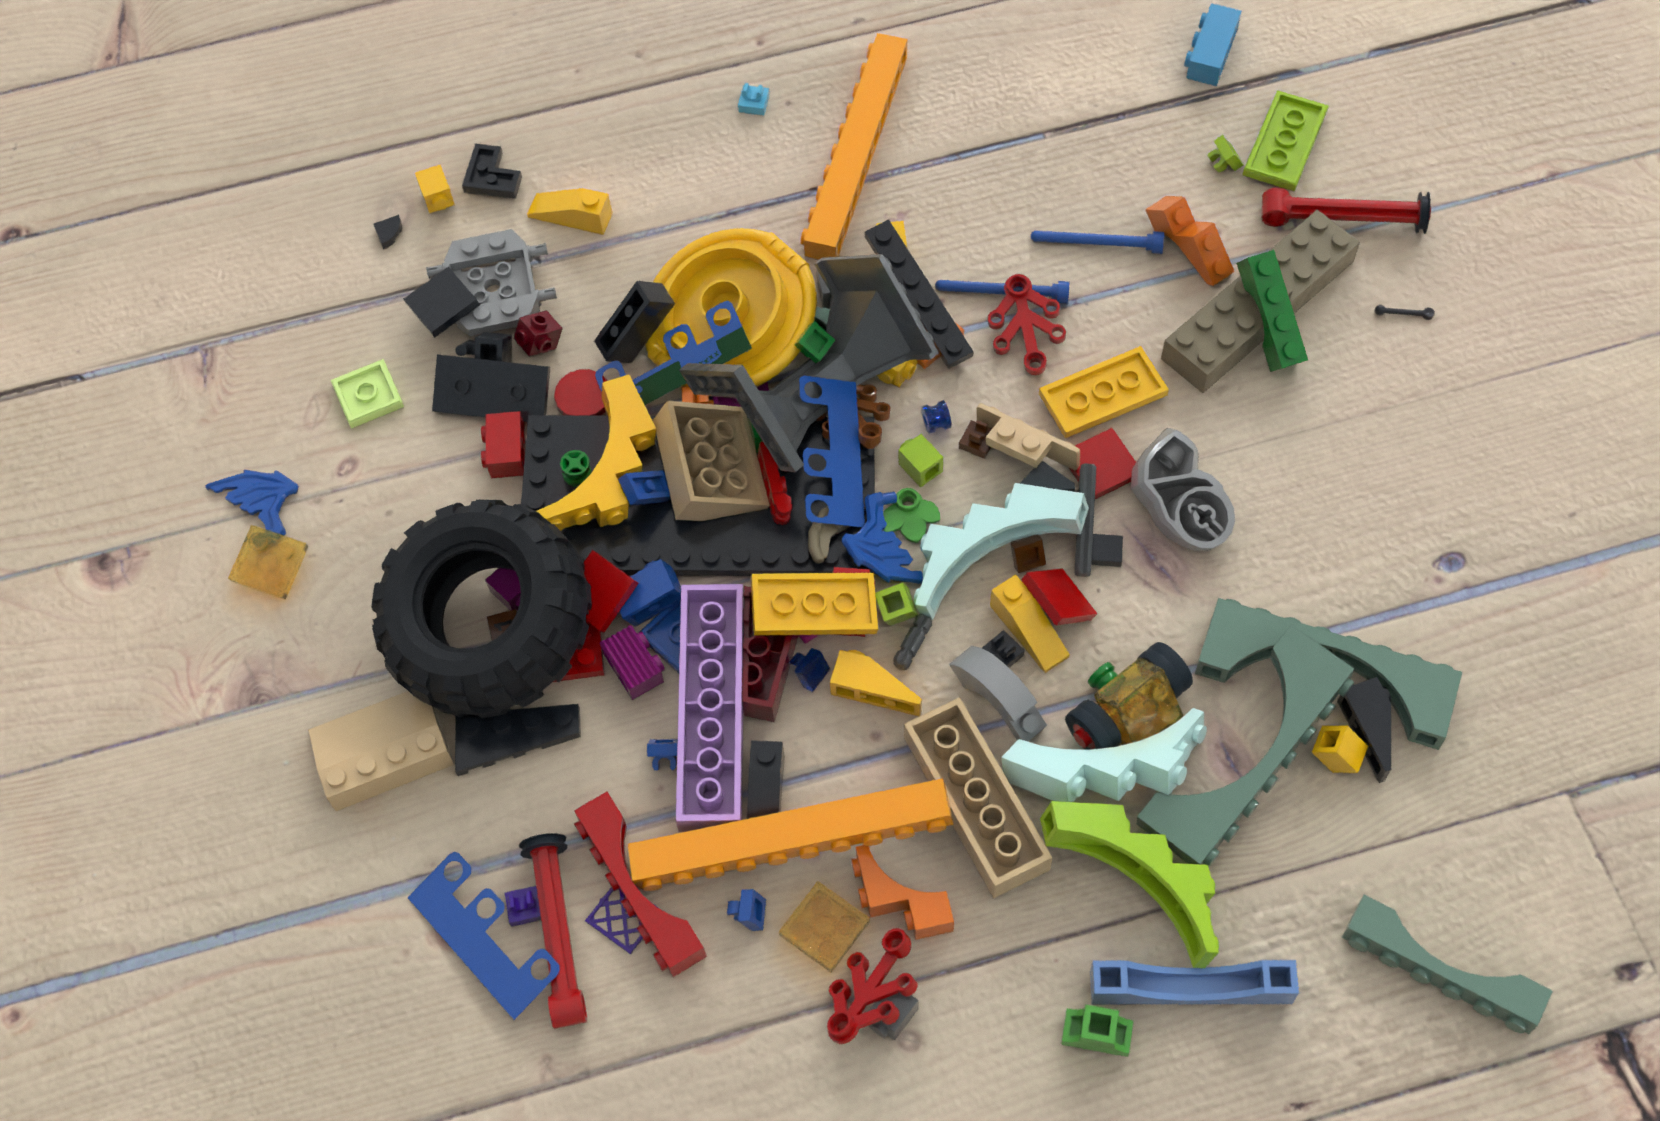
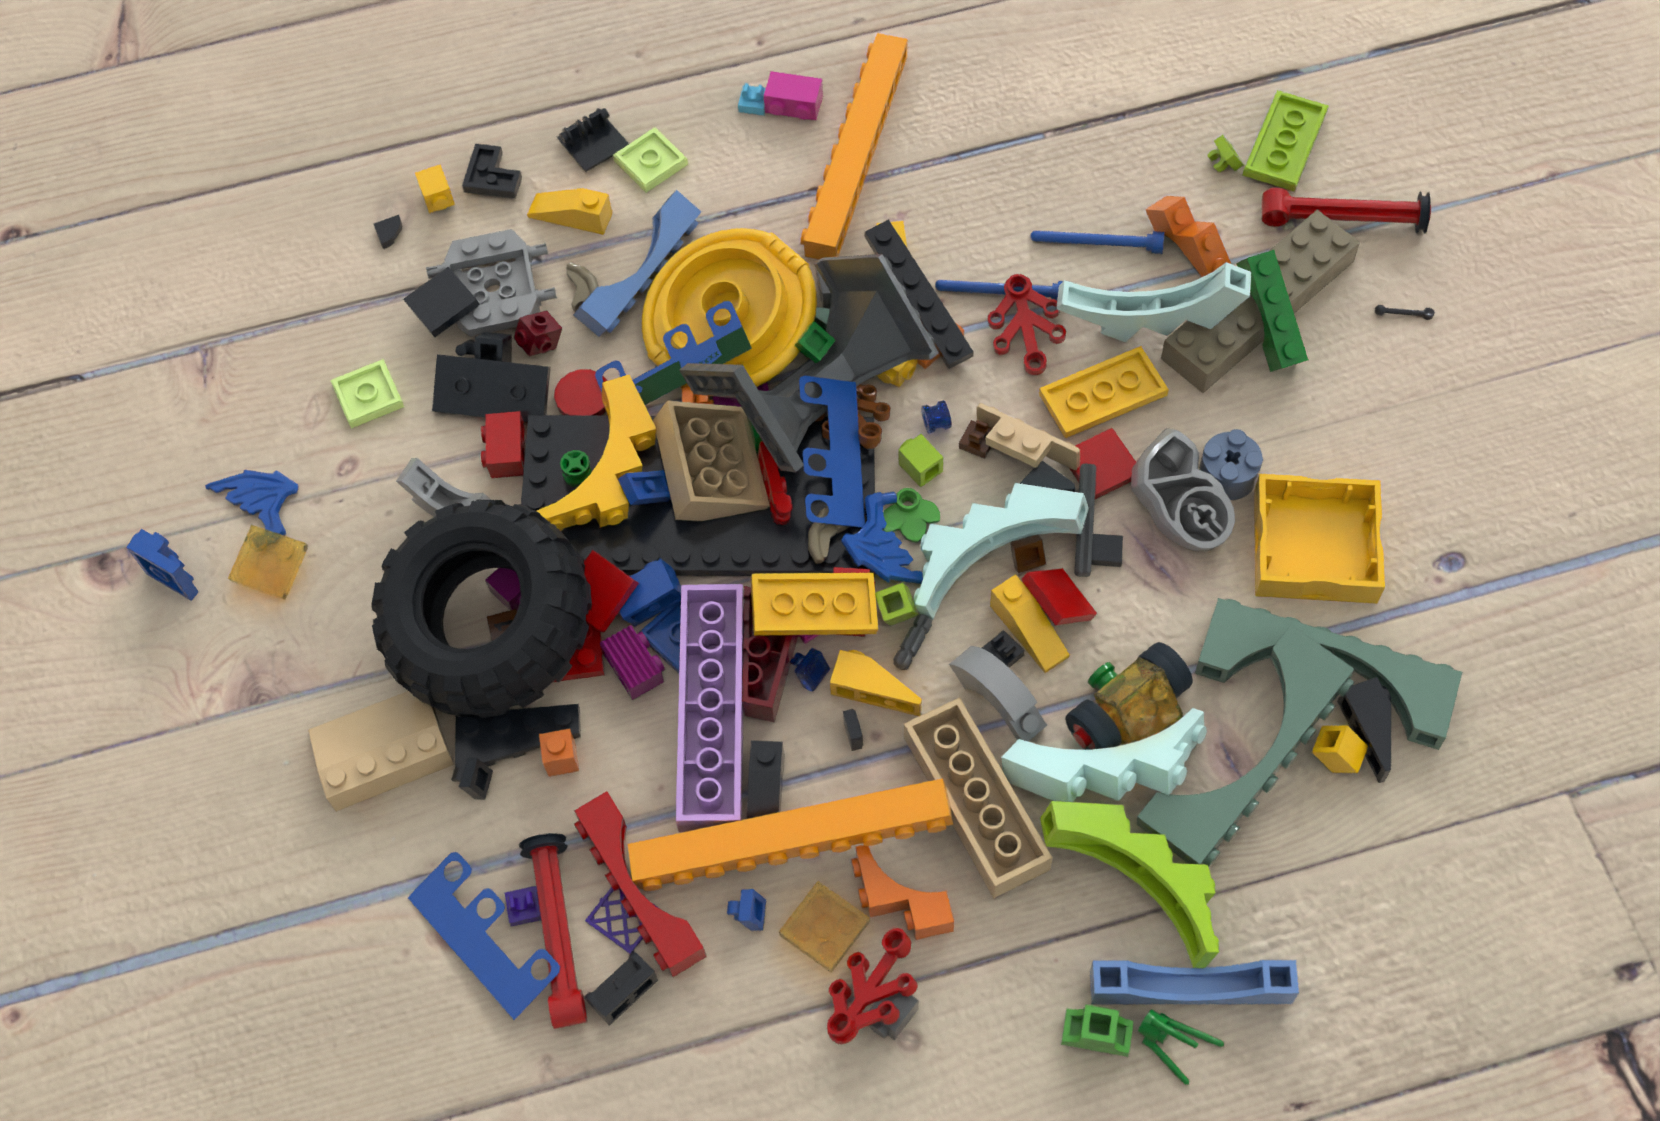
black brick [594,281,675,363] -> none
blue tile [647,739,678,770] -> none
dark azure brick [1184,3,1242,86] -> none
sand green arch [1342,894,1553,1034] -> none
none -> blue plate [126,529,199,601]
none -> light grey arch [396,458,491,517]
none -> black tile [451,758,493,800]
none -> orange brick [539,729,579,777]
none -> black hinge [557,108,629,172]
none -> dark tan piece [566,263,599,312]
none -> medium blue arch [573,190,701,337]
none -> black hinge [585,951,658,1026]
none -> yellowish green tile [613,127,688,193]
none -> dark pink brick [763,71,823,120]
none -> black tile [843,709,863,751]
none -> light aqua arch [1057,262,1251,342]
none -> green plant [1138,1009,1224,1085]
none -> sand blue brick [1199,429,1263,500]
none -> yellow tile [1254,474,1385,604]

